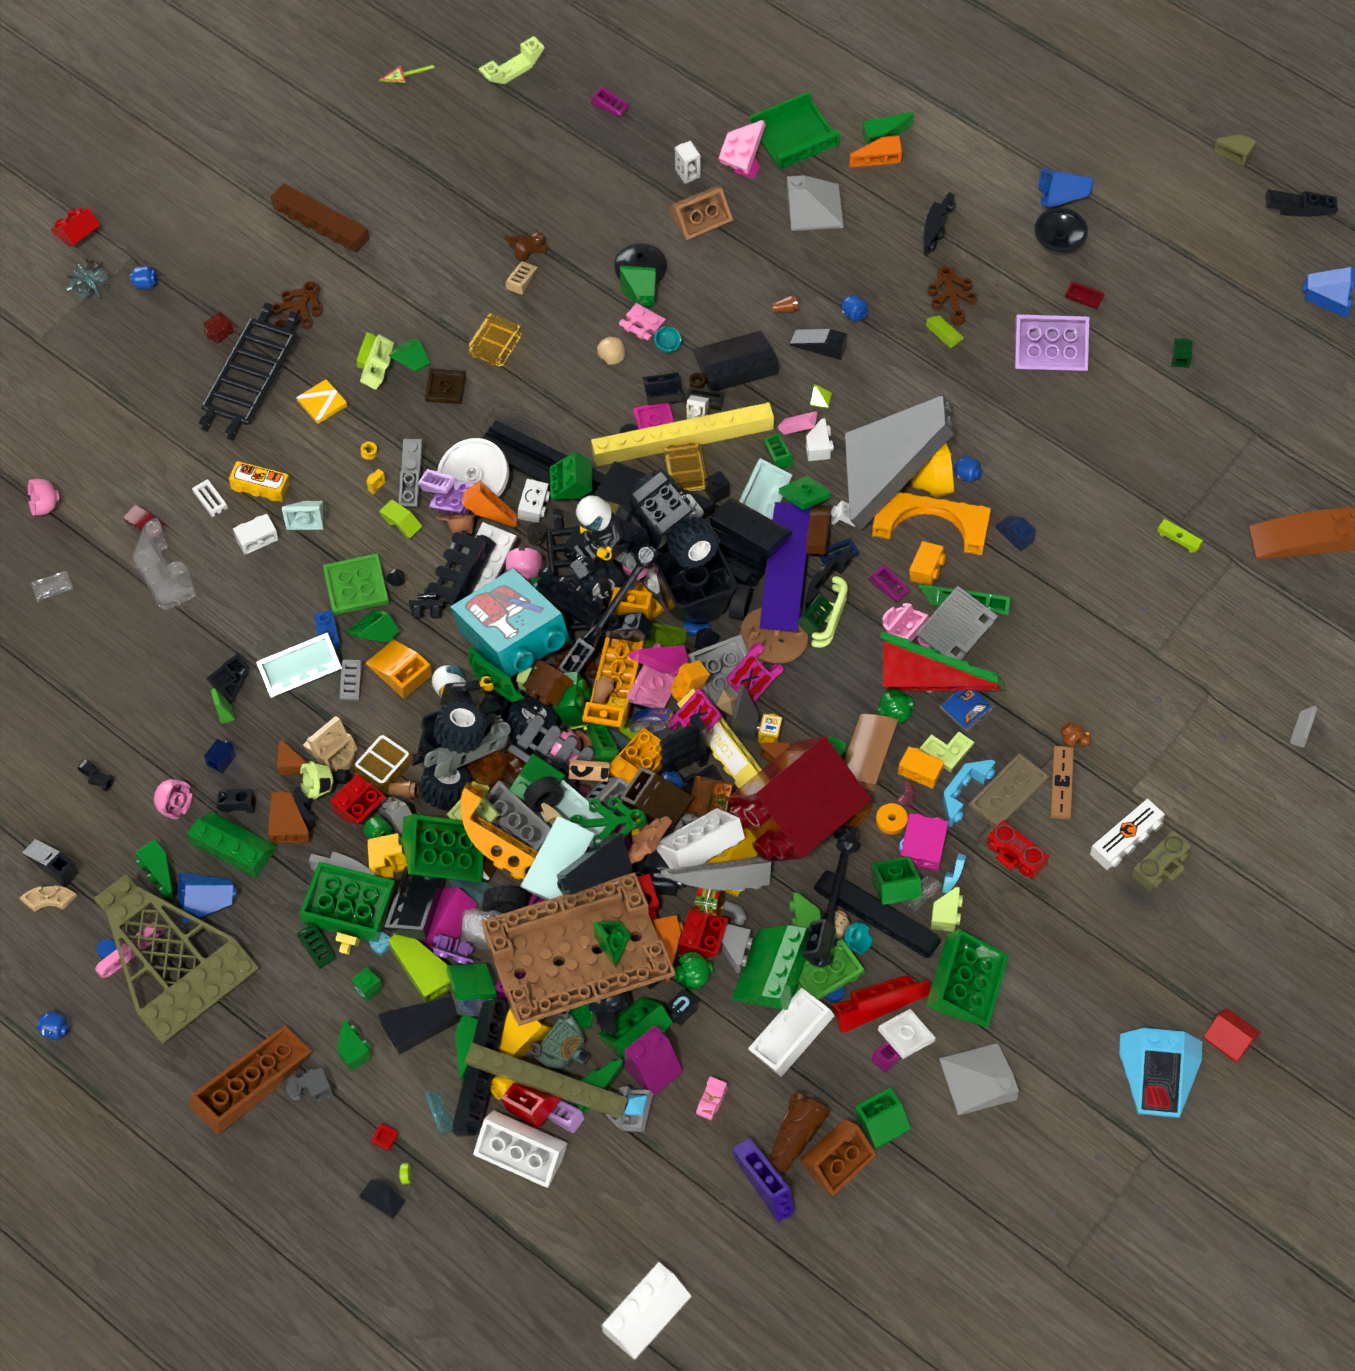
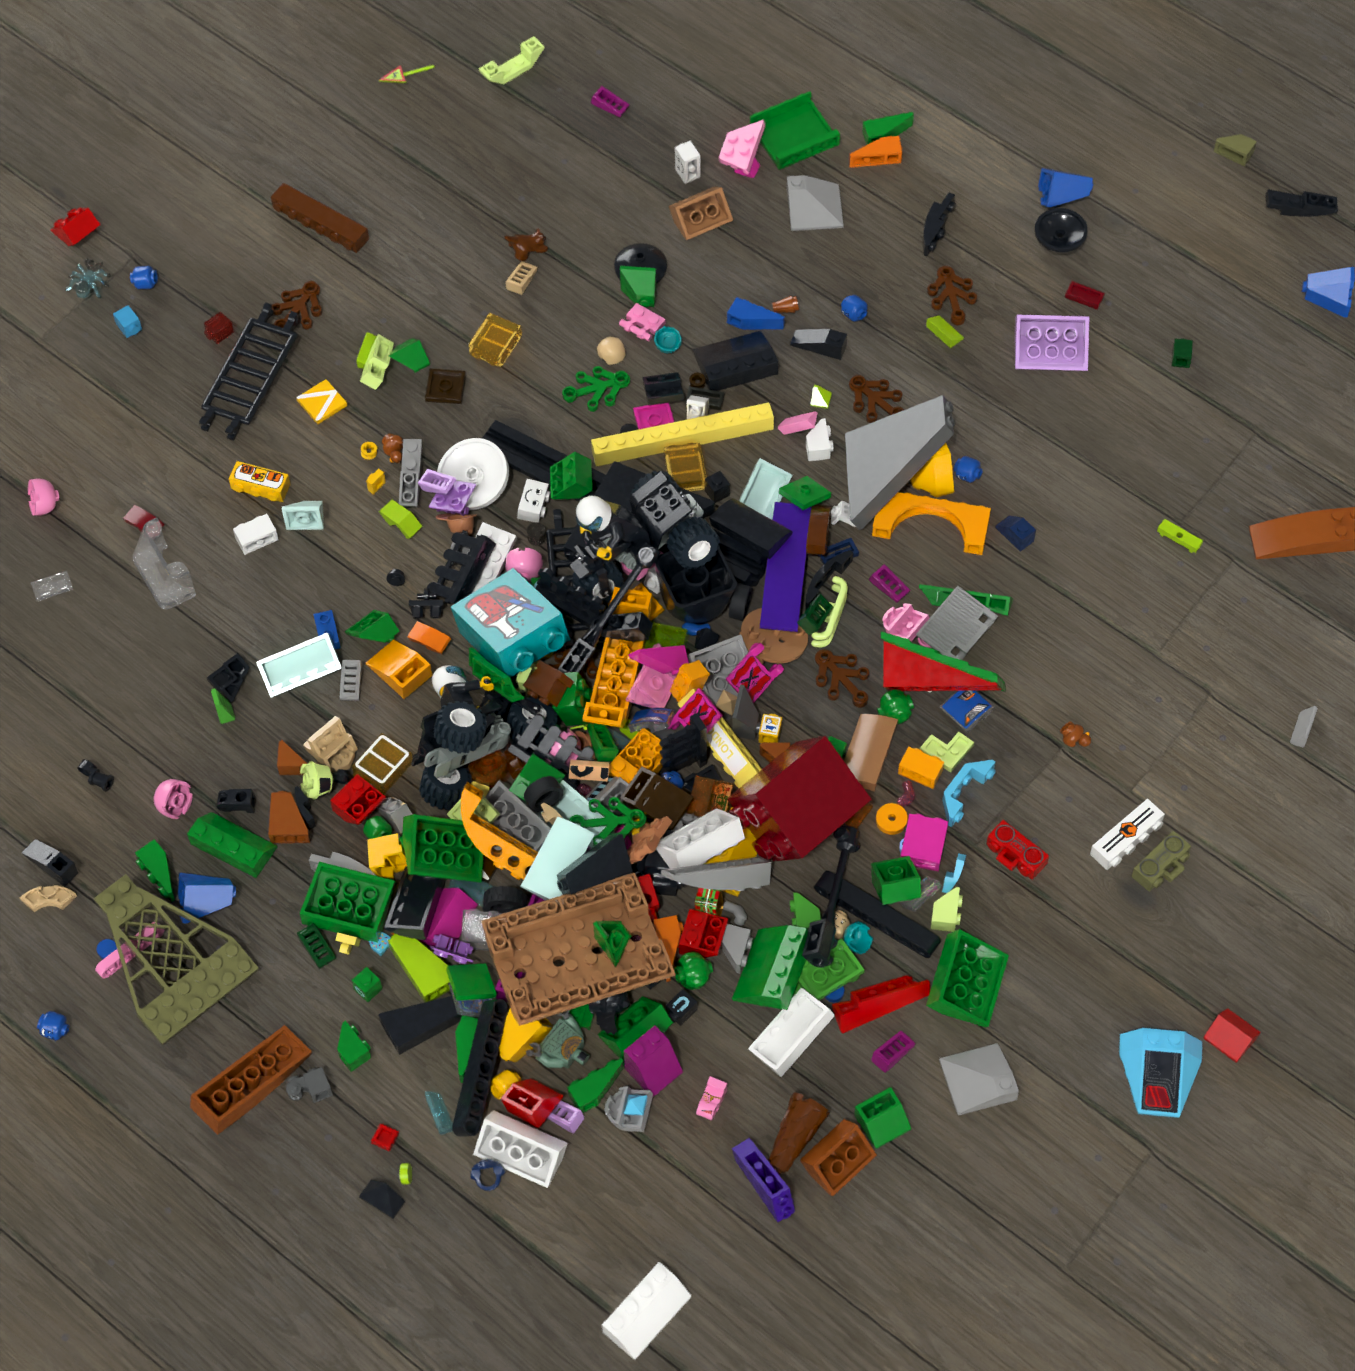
white tile [192,479,228,517] -> none
clear blue brick [204,738,236,774] -> none
bright green plate [323,553,389,616] -> none
medium nougat cone [389,780,419,800] -> none
orange slope [463,480,517,527] -> none
olive plate [464,1043,628,1119] -> none
medium nougat cone [592,676,614,705] -> none
yellow plate [607,696,629,714] -> none
green slope [763,433,793,469] -> none
white tile [878,1009,936,1059] -> none
light orange brick [909,541,946,586] -> none
dark tan tile [968,753,1049,828] -> none
medium nougat tile [1050,746,1074,820] -> none
none -> dark azure brick [113,305,142,338]
none -> dark orange animal [382,434,403,463]
none -> orange slope [407,621,451,654]
none -> dark blue piece [470,1159,505,1191]
none -> green plant [562,366,630,412]
none -> blue slope [727,297,785,330]
none -> reddish brown plant [815,649,869,708]
none -> reddish brown plant [849,375,904,423]

